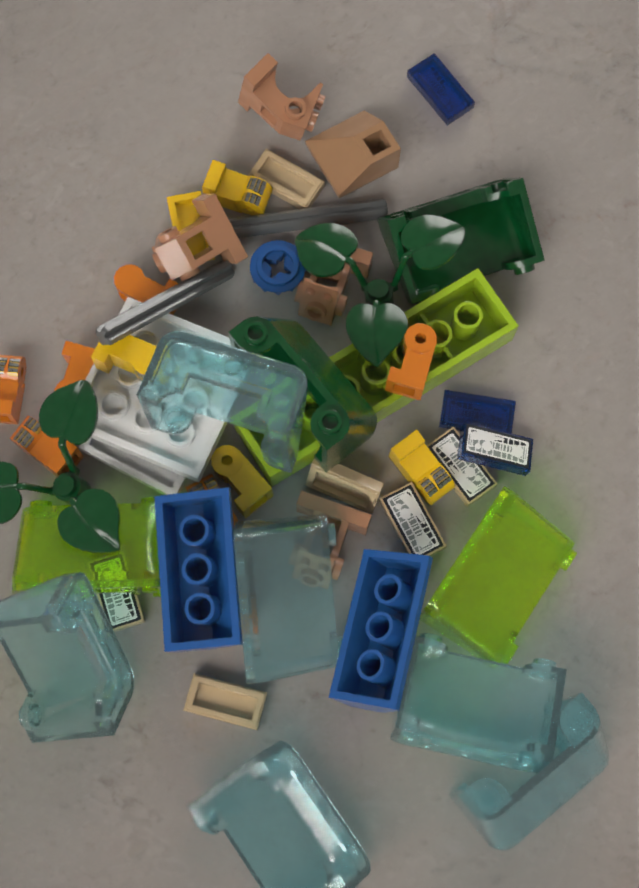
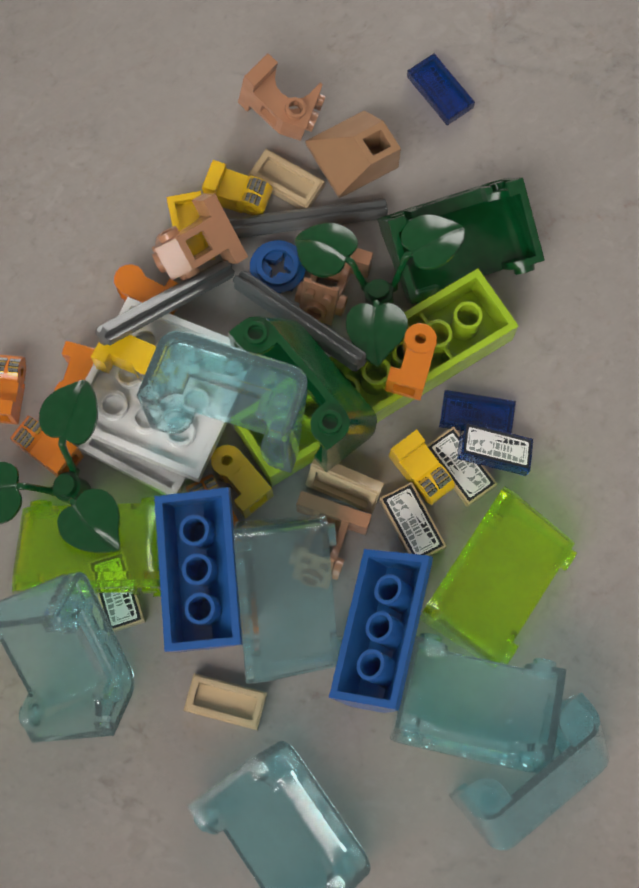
none -> dark grey axle [233,271,367,371]

